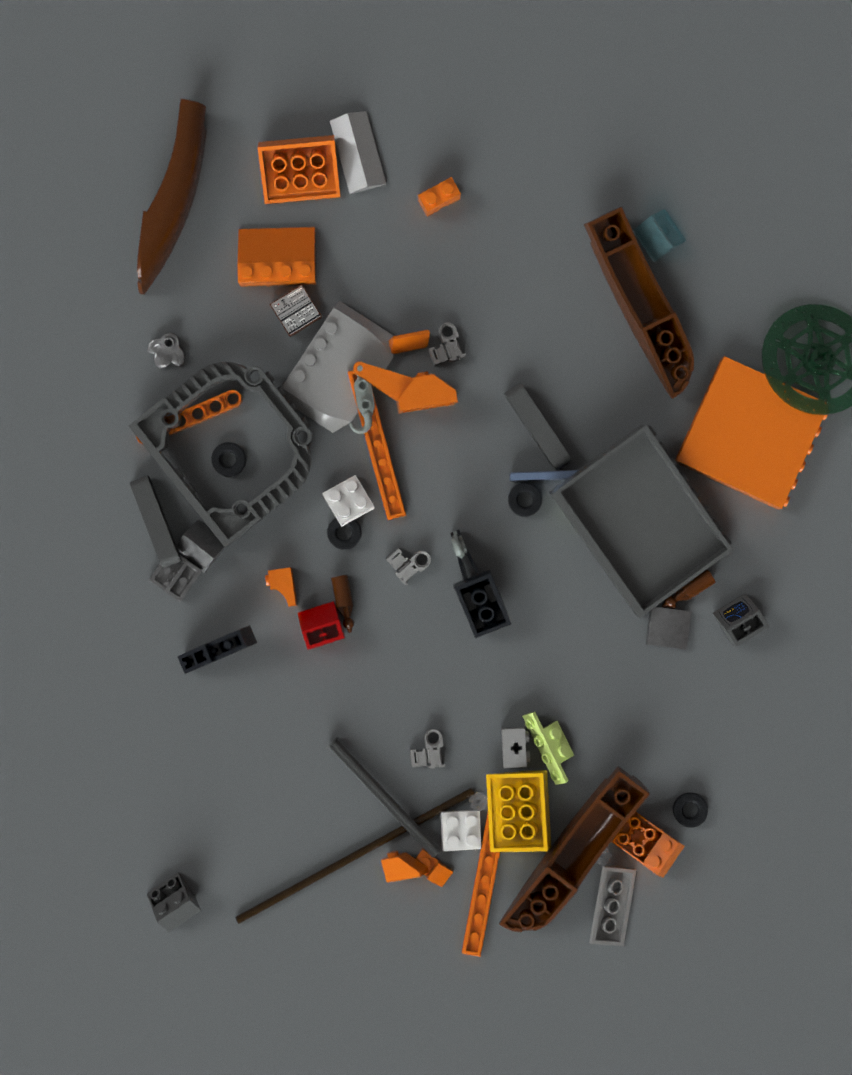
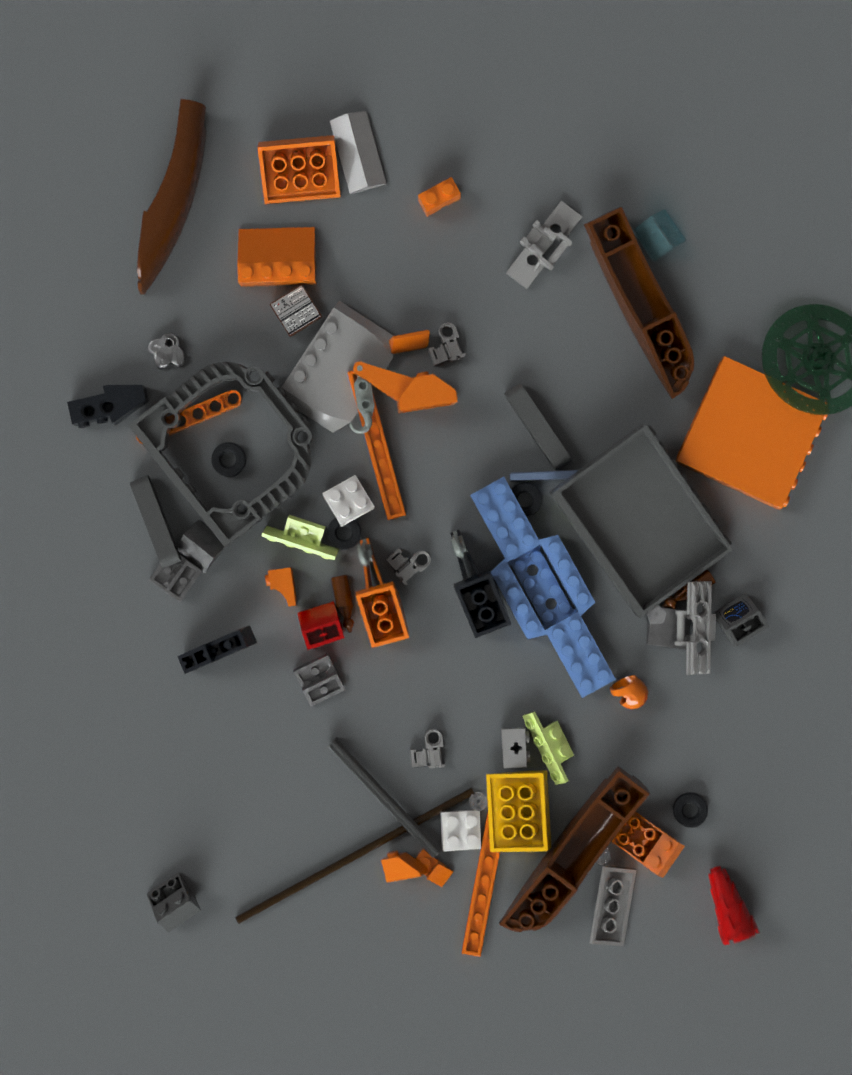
none -> black brick [67,385,149,428]
none -> yellowish green bracket [262,515,339,560]
none -> flat silver slope [293,653,345,707]
none -> orange slope [356,538,409,648]
none -> medium blue piece [470,477,616,698]
none -> light grey piece [506,201,582,289]
none -> orange helmet [610,675,648,709]
none -> clear plate [647,605,666,624]
none -> light grey piece [675,581,716,675]
none -> red cone [708,865,760,945]

